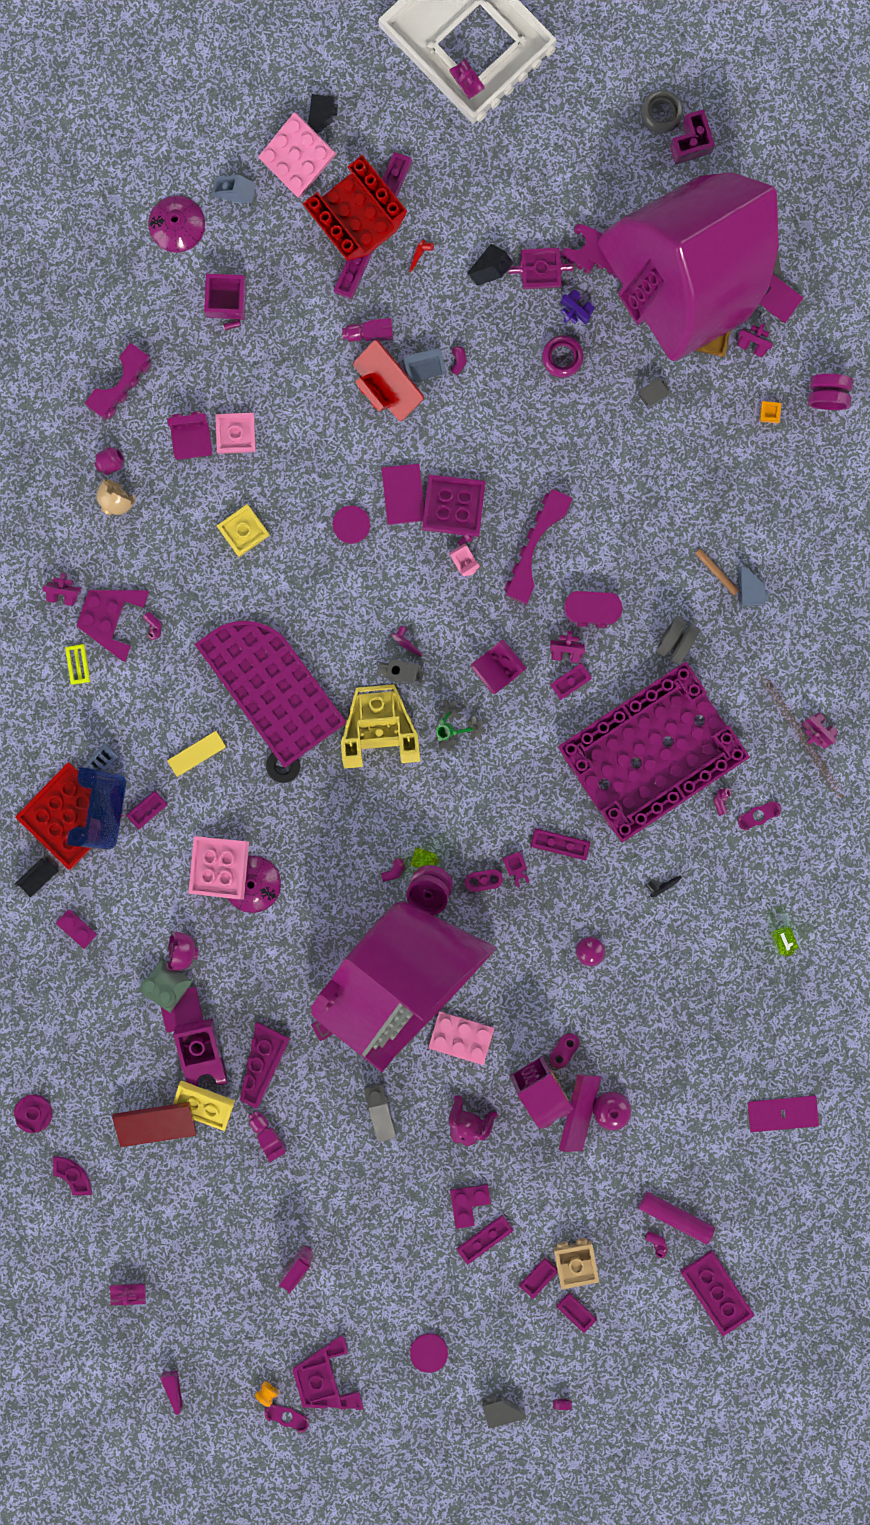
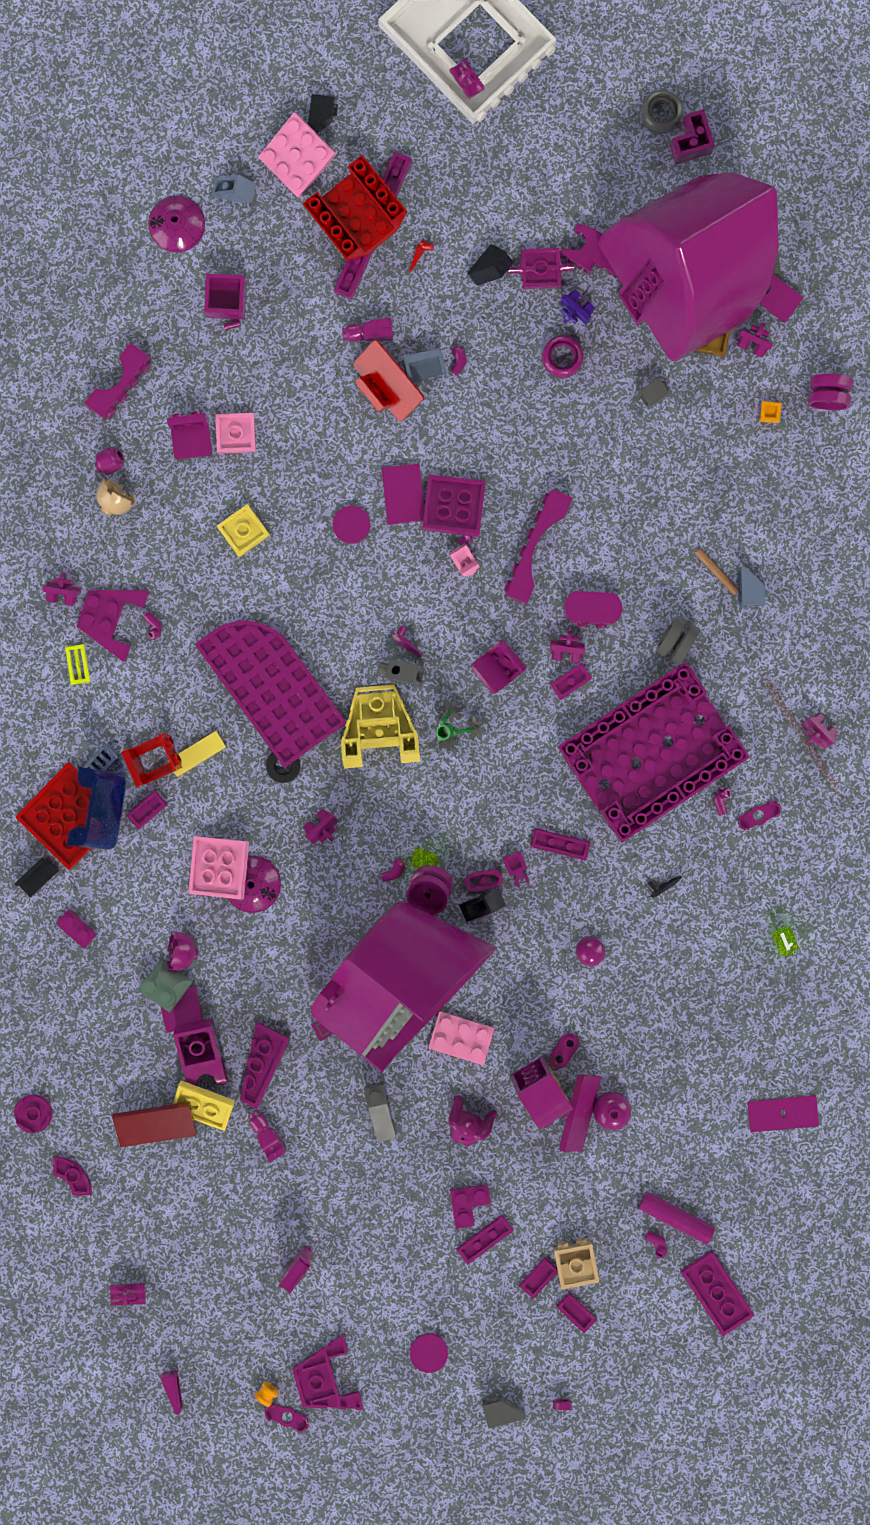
none -> red panel [121,733,182,787]
none -> magenta hips [303,809,339,844]
none -> black slope [459,888,506,922]

